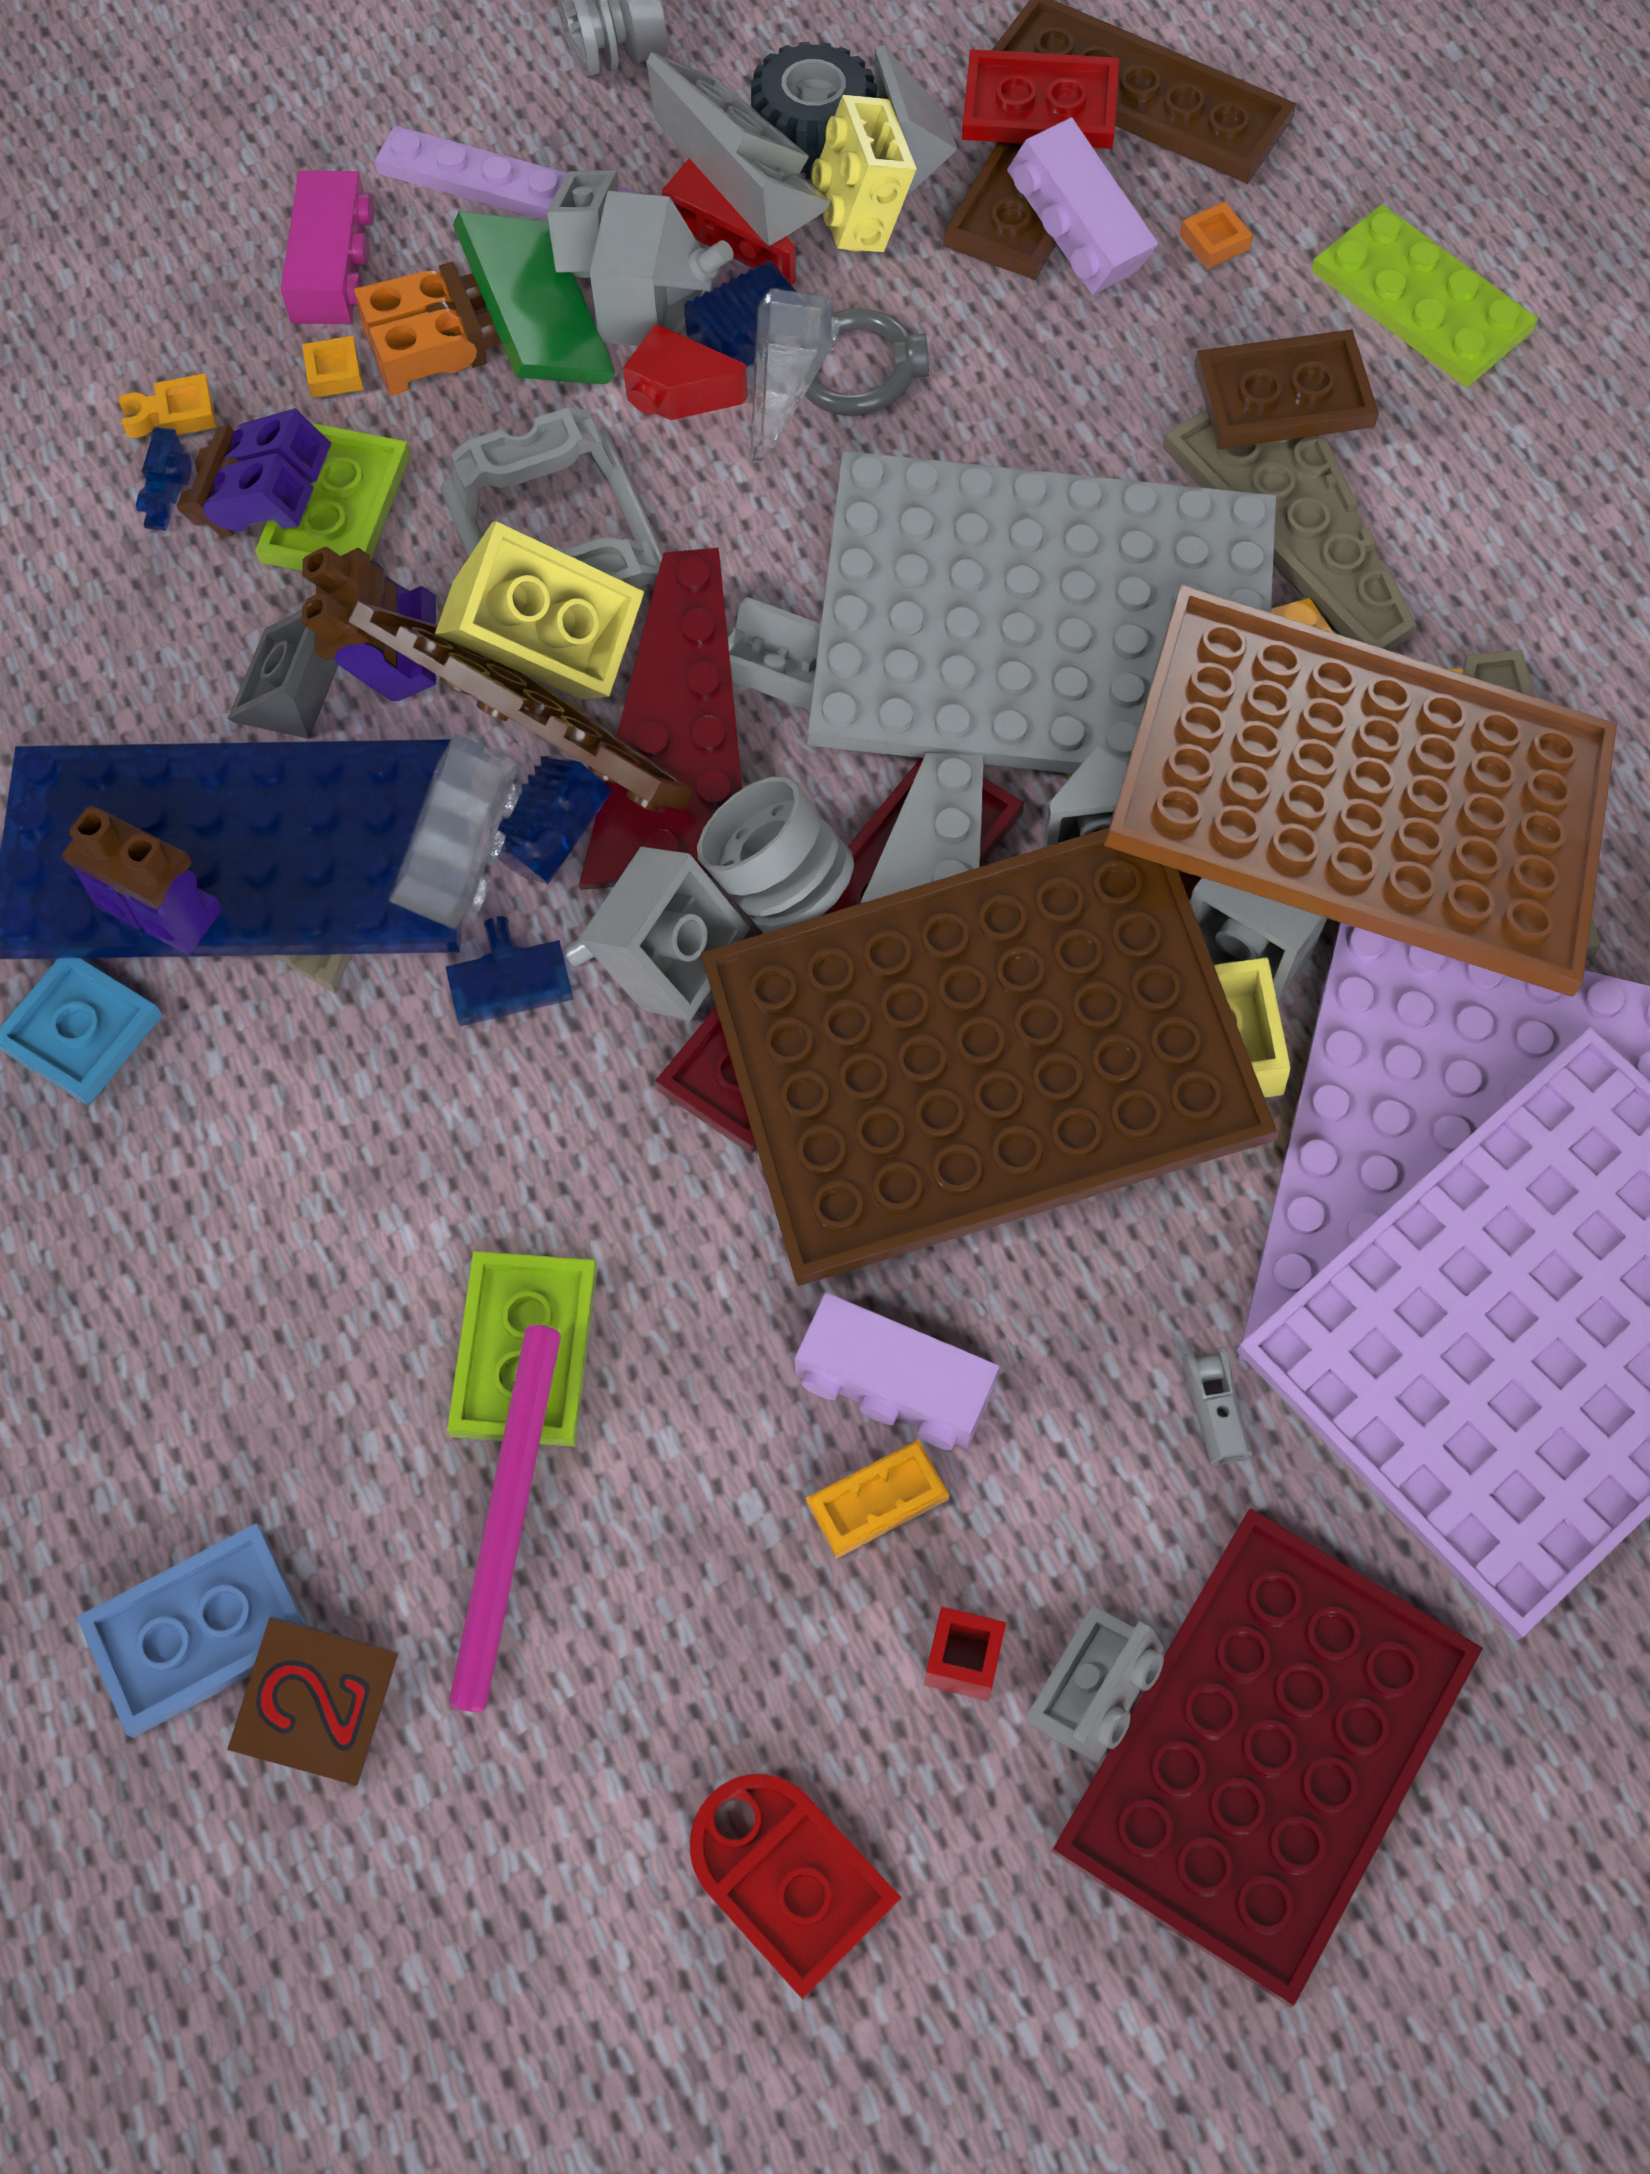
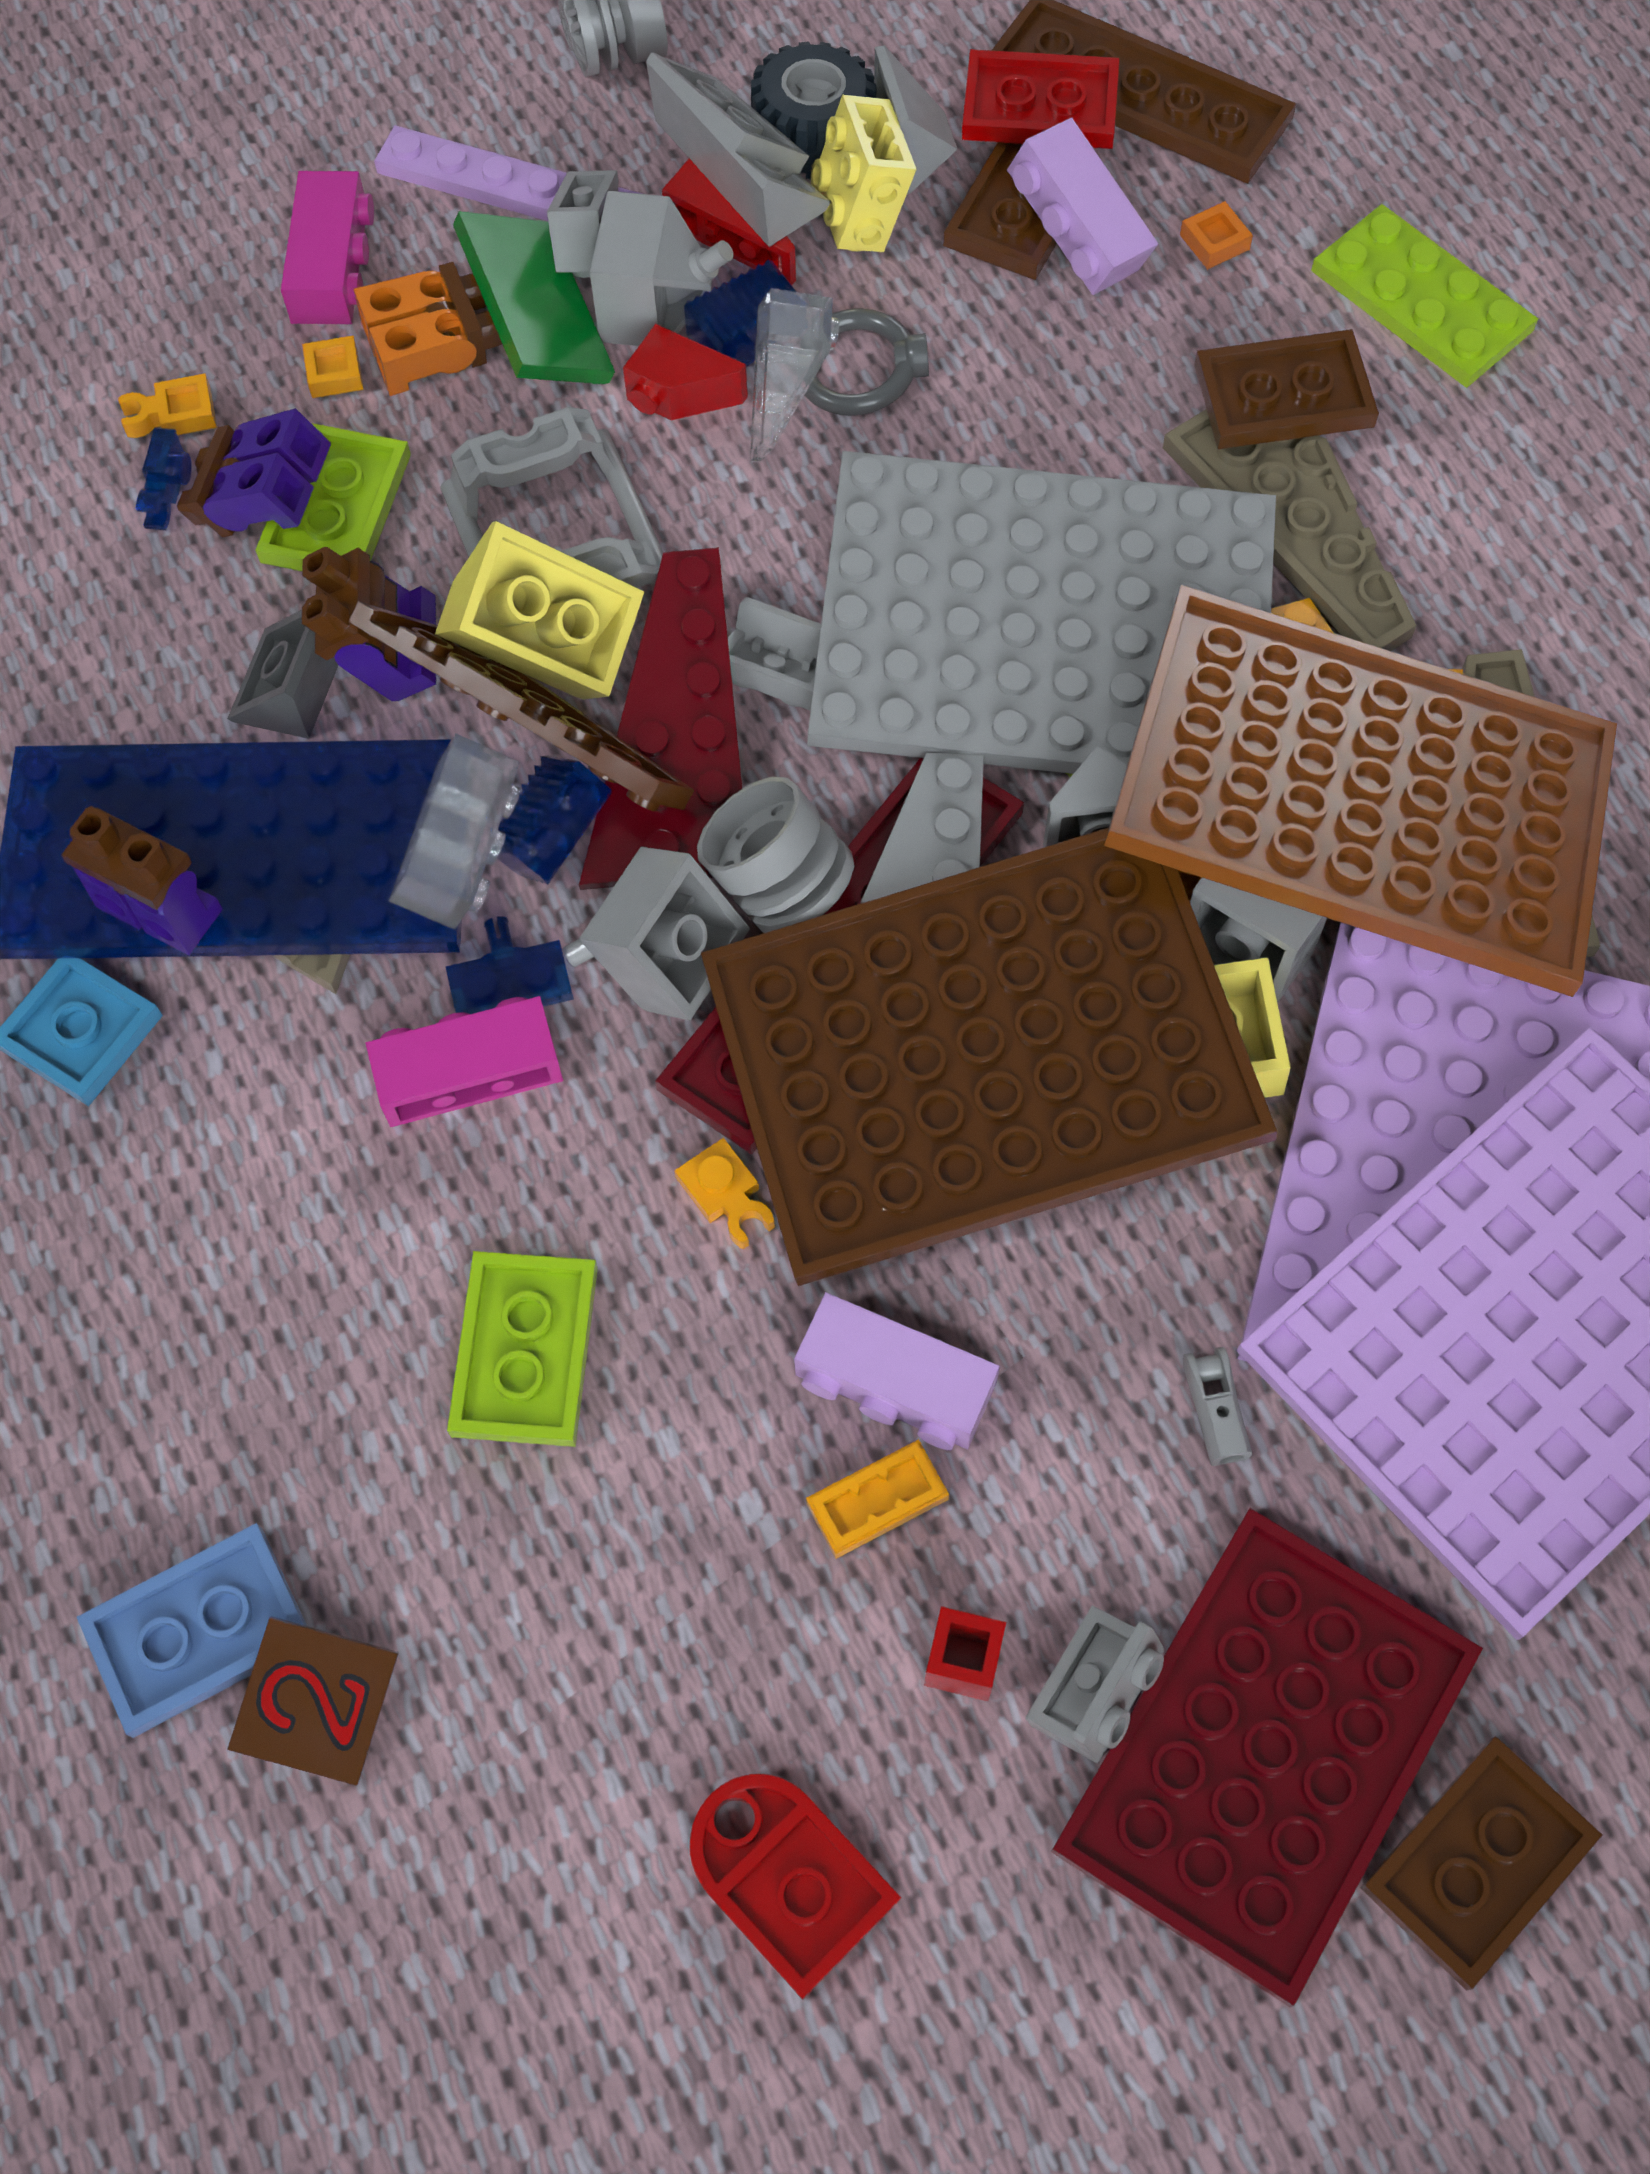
dark pink axle [449,1324,561,1712] -> none
none -> dark pink brick [365,996,563,1128]
none -> light orange plate [674,1137,775,1249]
none -> reddish brown plate [1360,1736,1603,1991]

